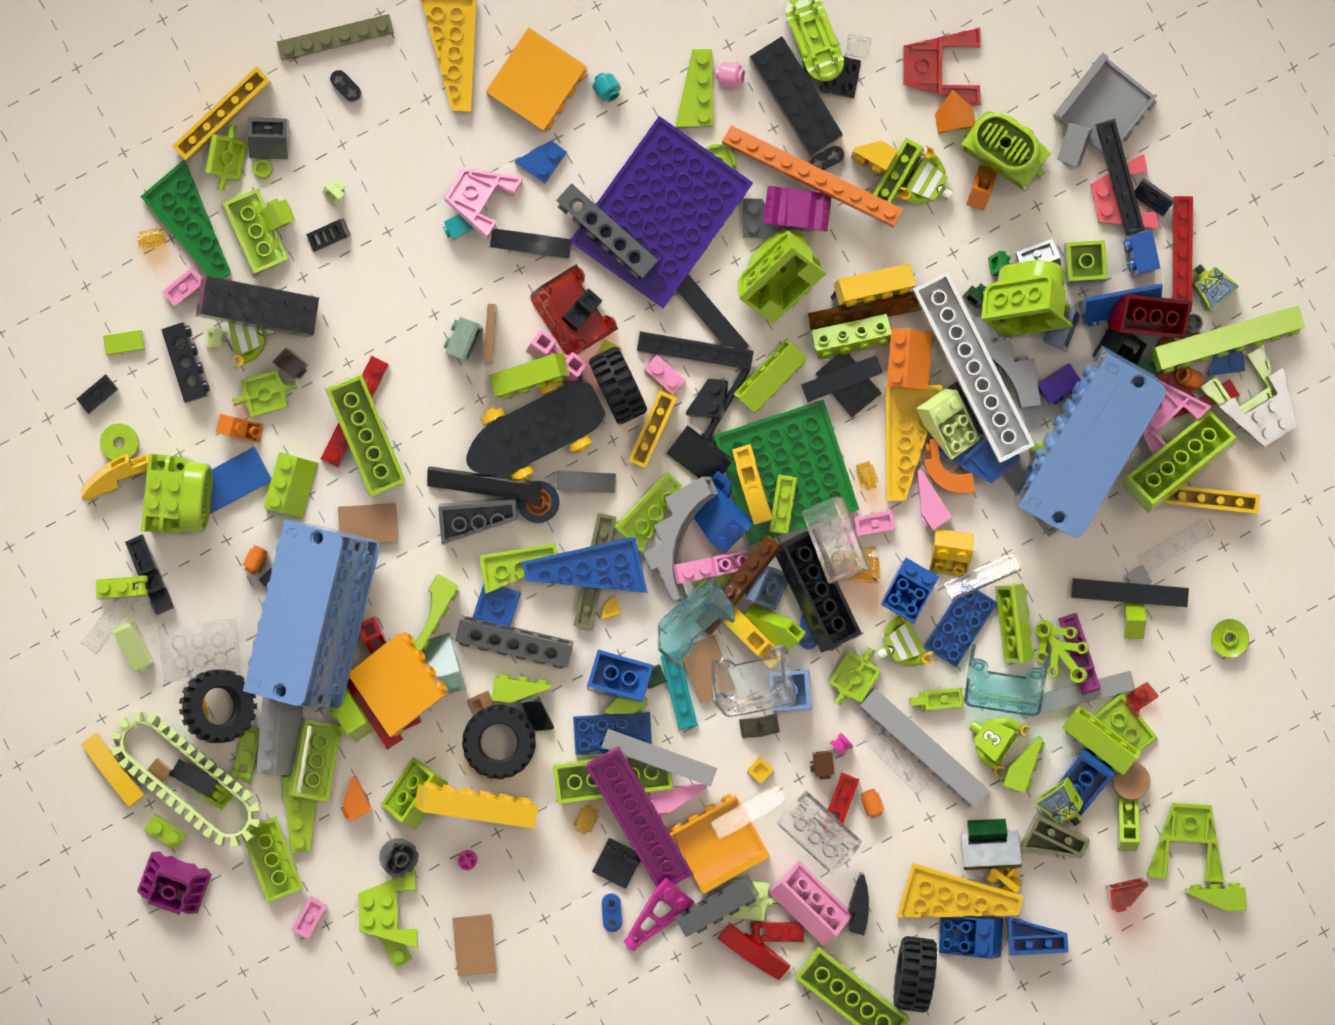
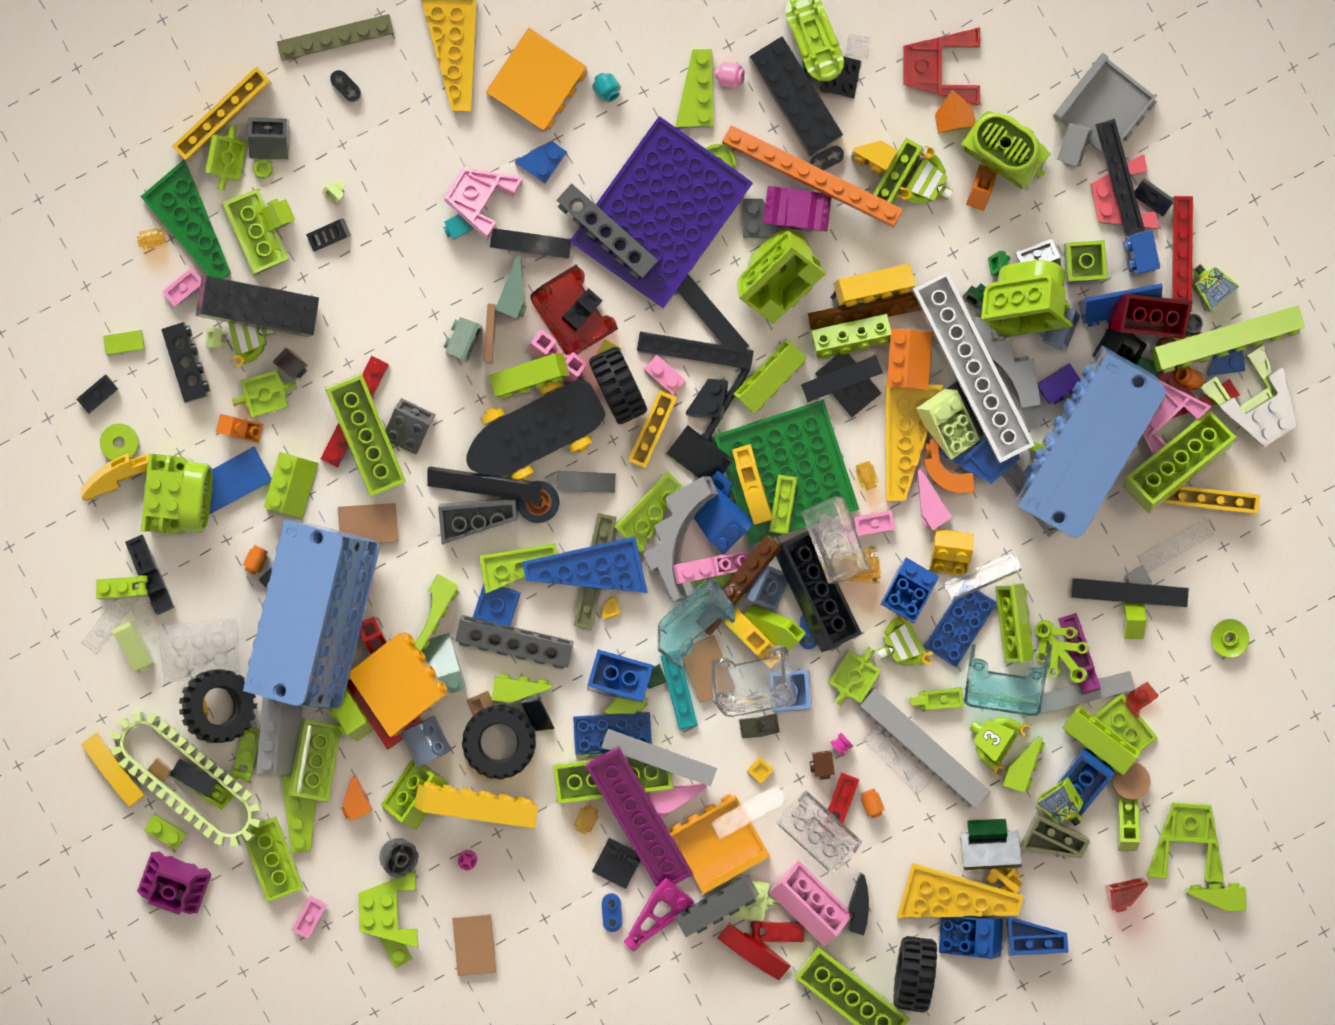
none -> dark grey bracket [385,398,436,454]
none -> sand blue brick [401,716,452,767]
none -> sand green slope [495,256,527,320]

